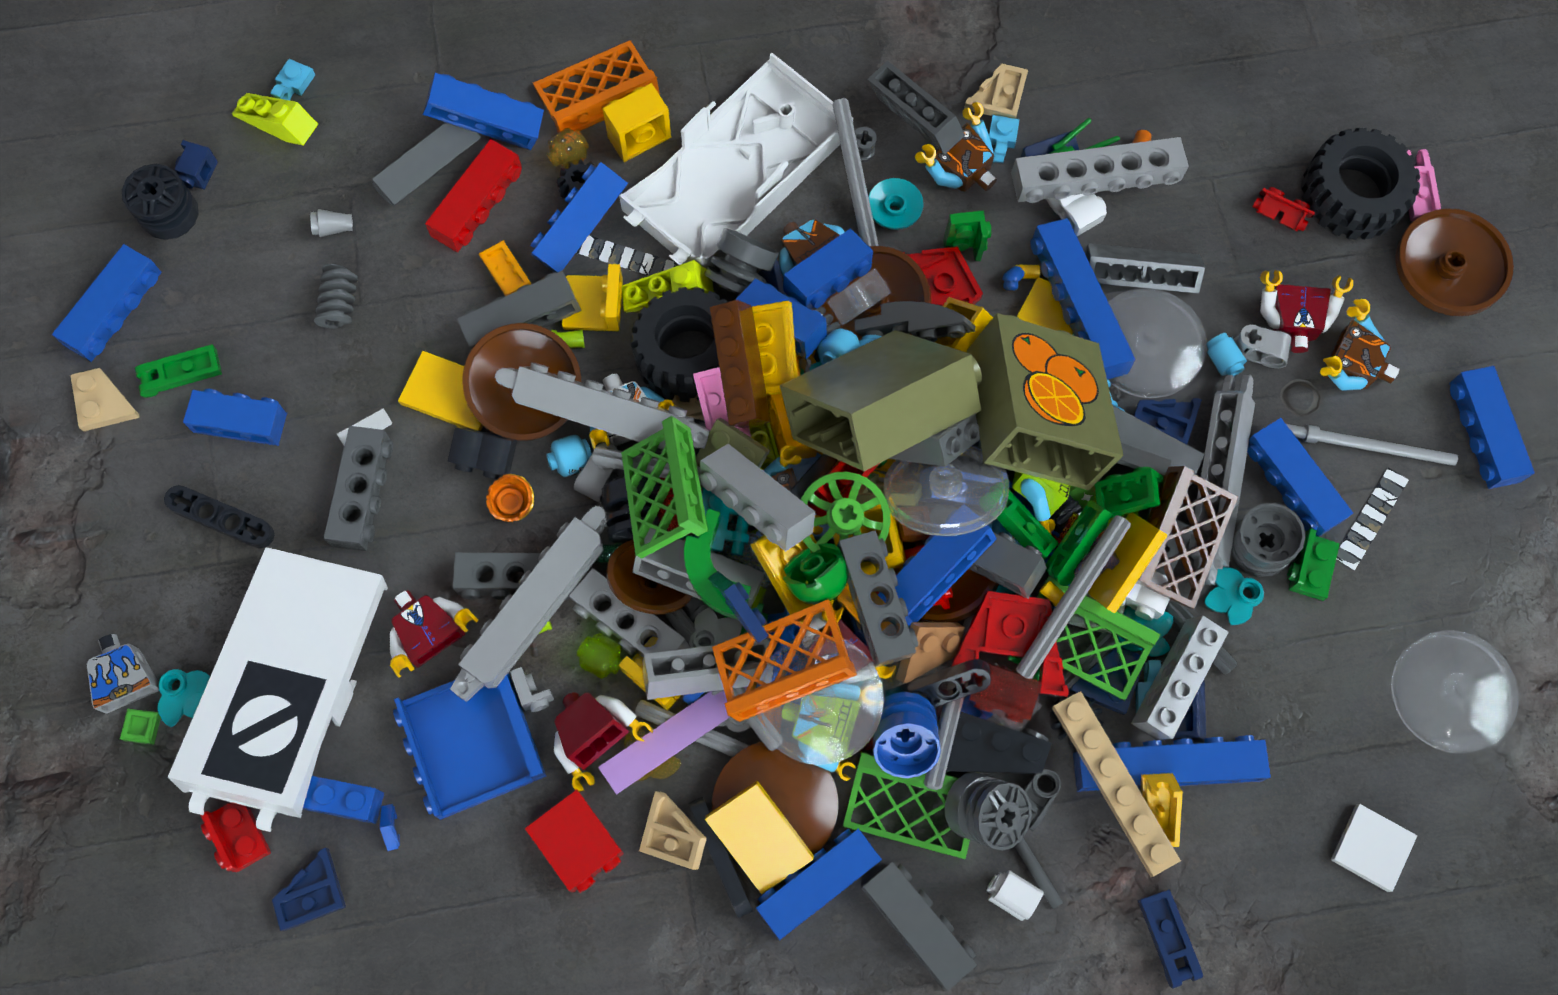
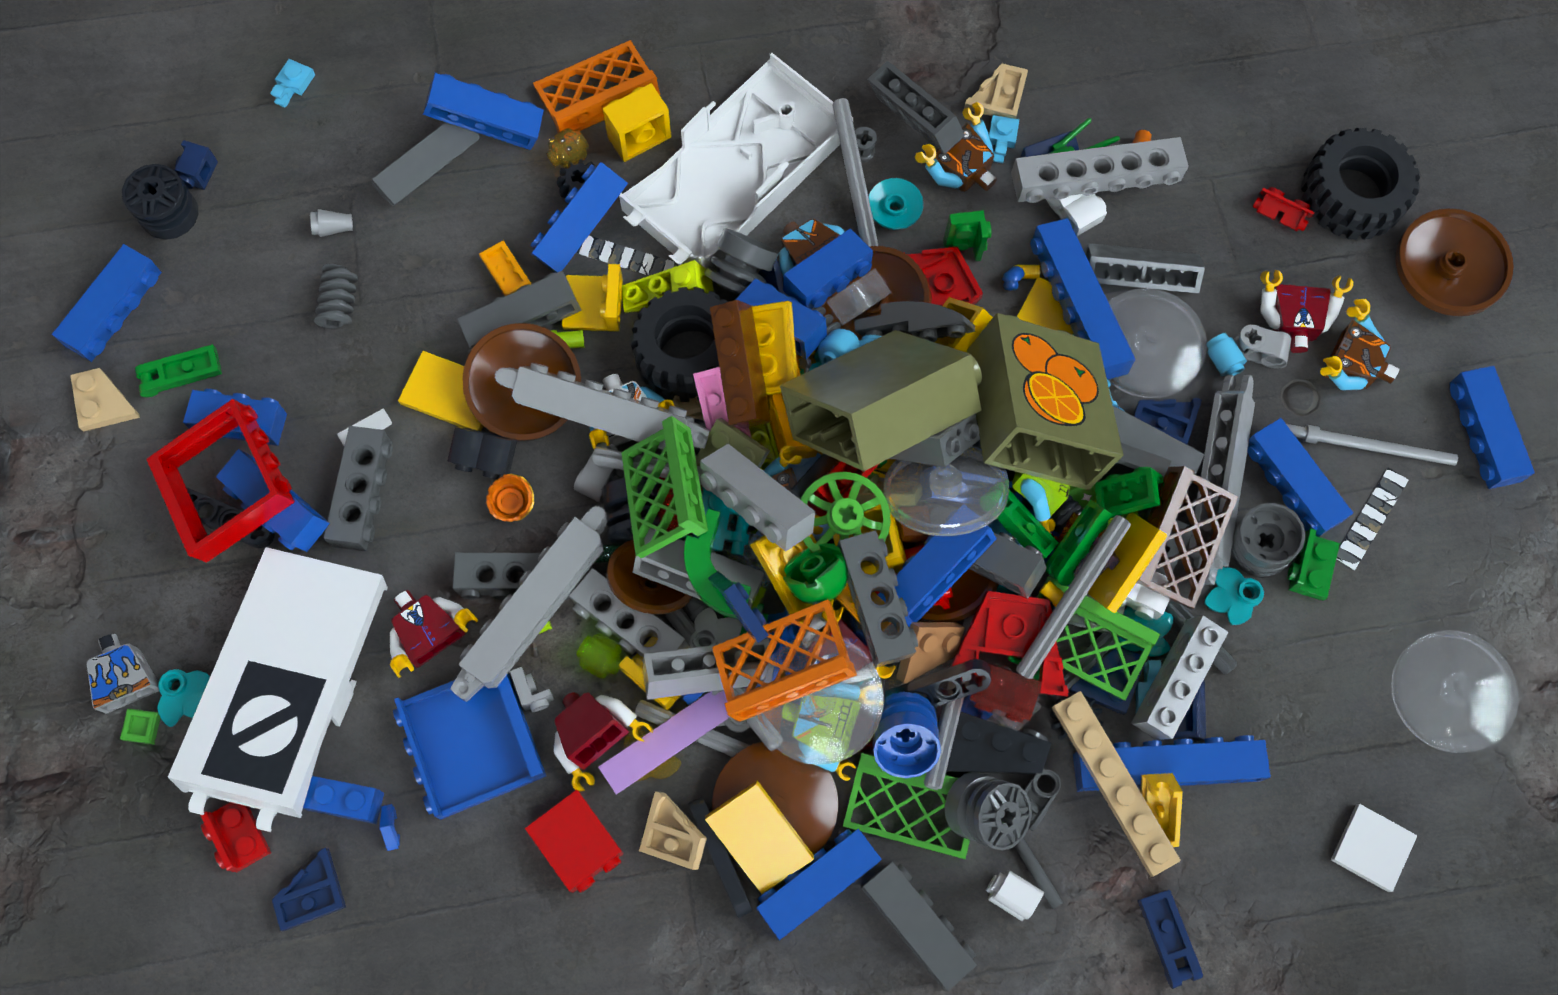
neon yellow slope [232,93,318,145] -> none
red brick [425,139,522,253] -> none
medium azure head [546,435,592,477] -> none
bright pink hinge [1407,149,1441,221] -> none
none -> red window [146,399,295,563]
none -> blue brick [216,449,330,552]

